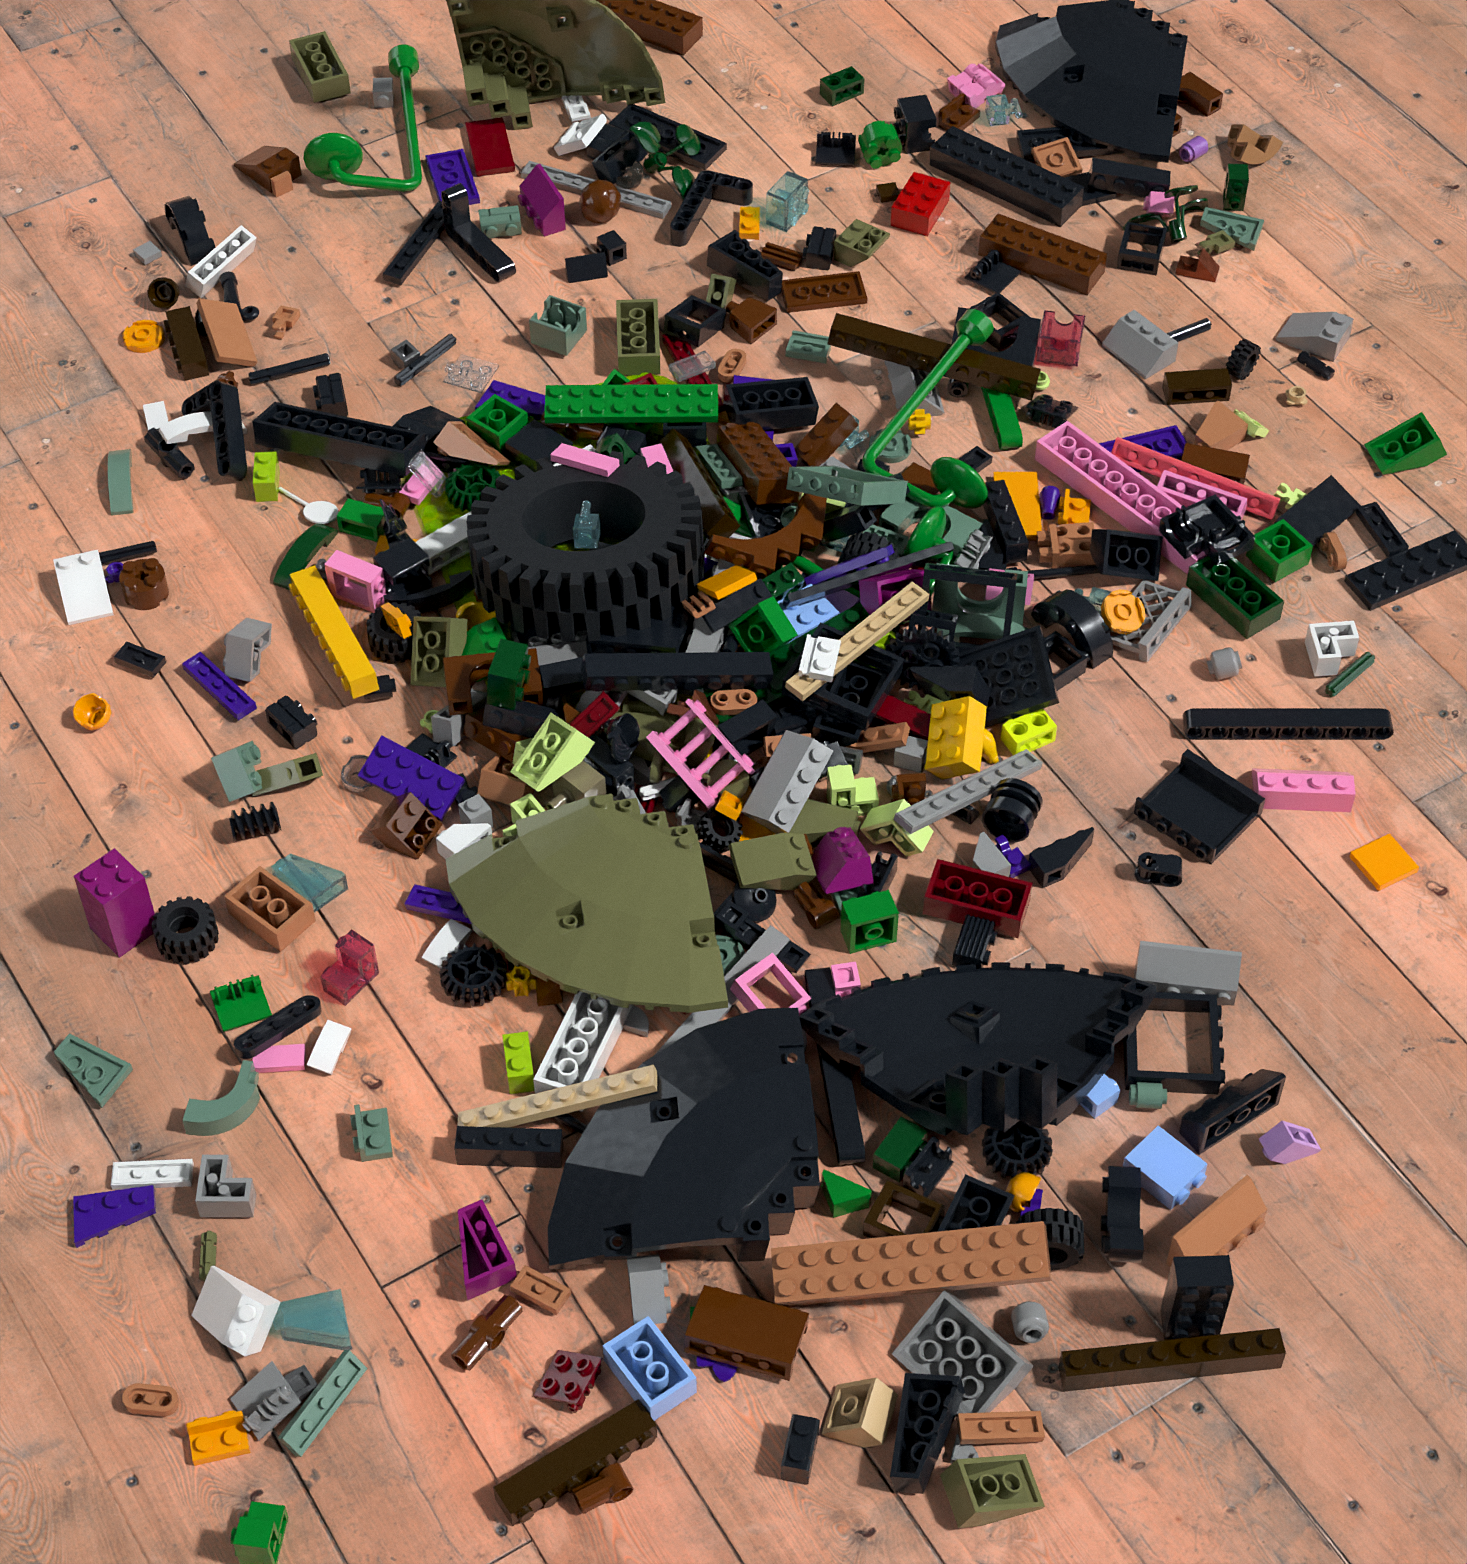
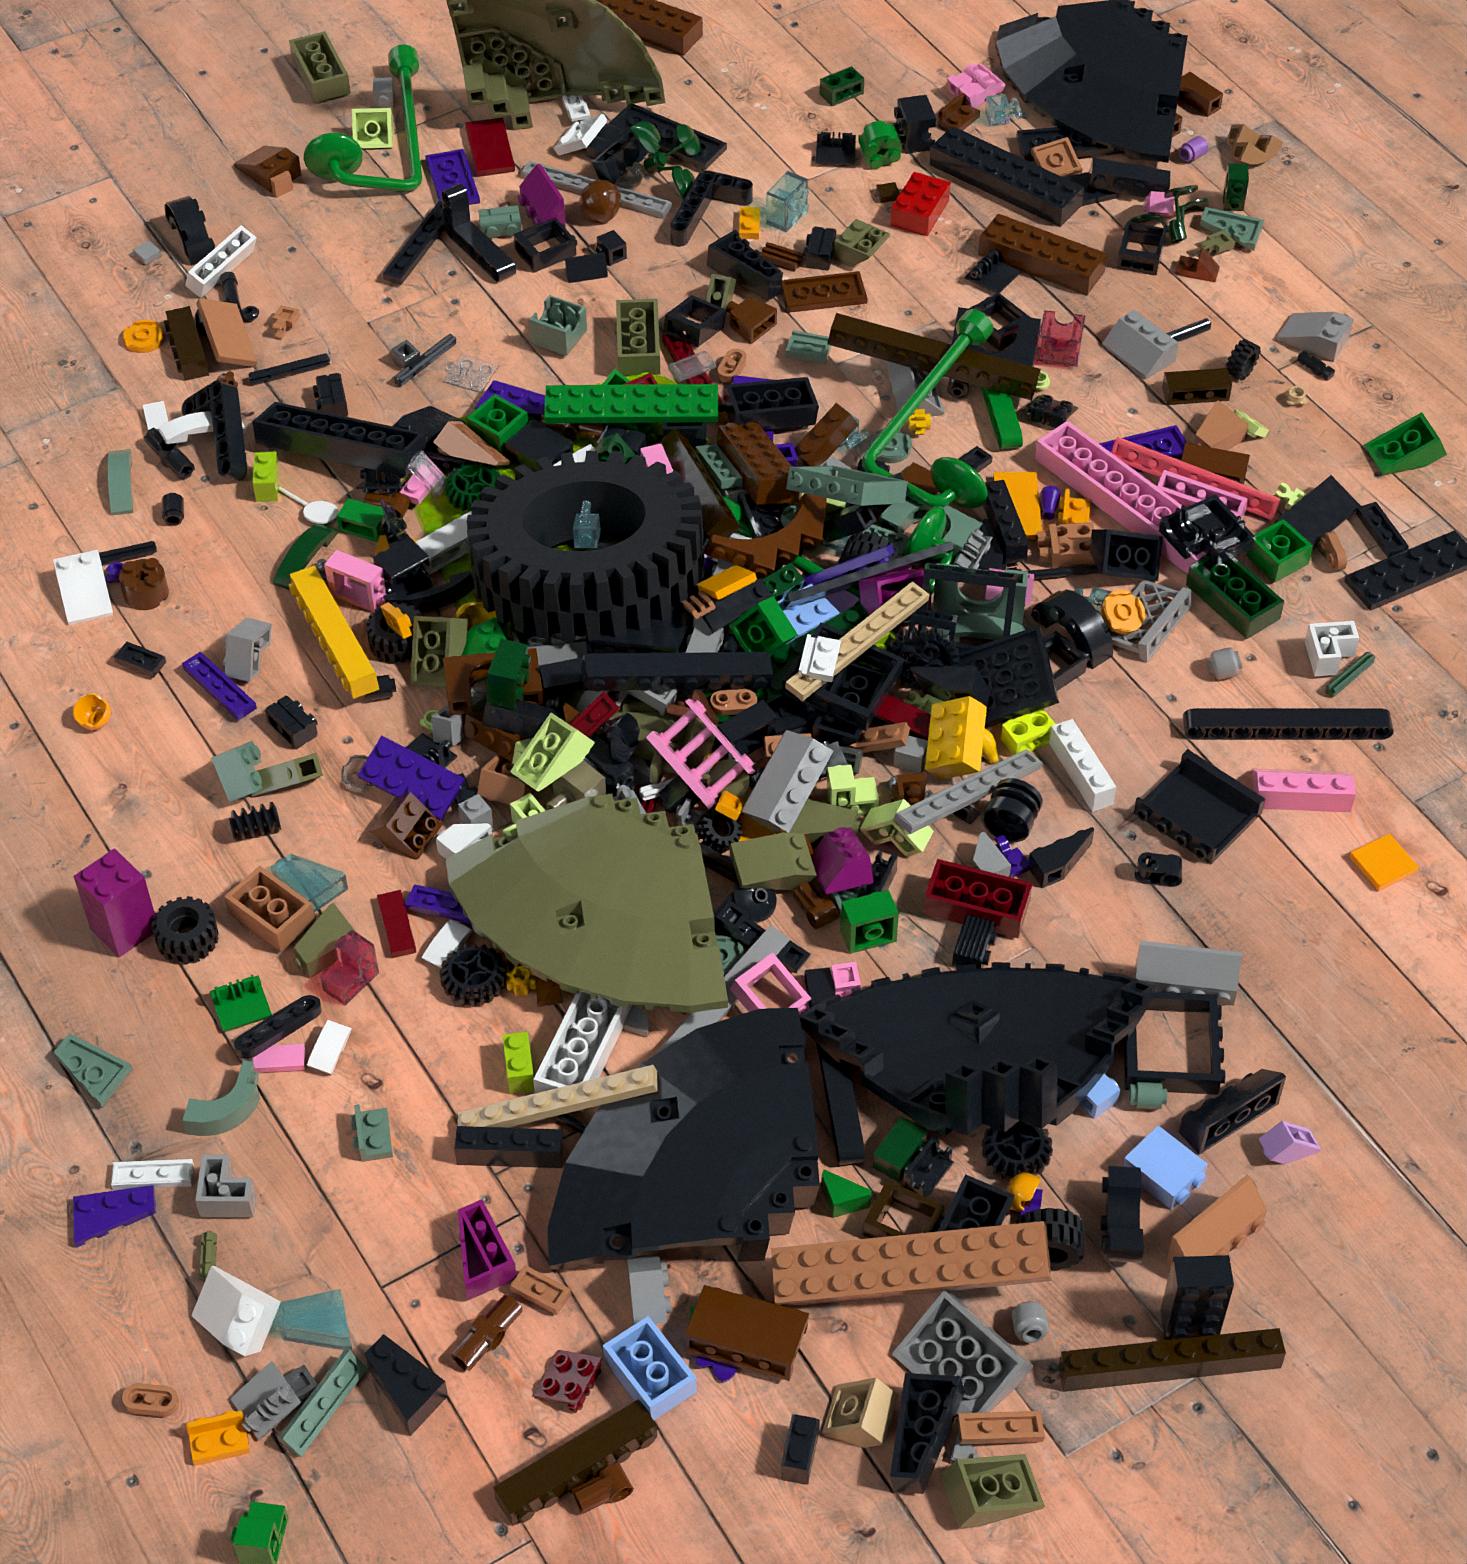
dark brown helmet [147,277,180,309] -> none
bright pink tile [550,443,620,477] -> none
none -> black brick [162,493,184,526]
none -> olive slope [294,903,361,978]
none -> yellowish green slope [352,108,394,149]
none -> black wedge [365,1334,448,1436]
none -> dark red tile [377,890,417,958]
none -> black window [513,217,577,272]
none -> white brick [1049,719,1116,812]

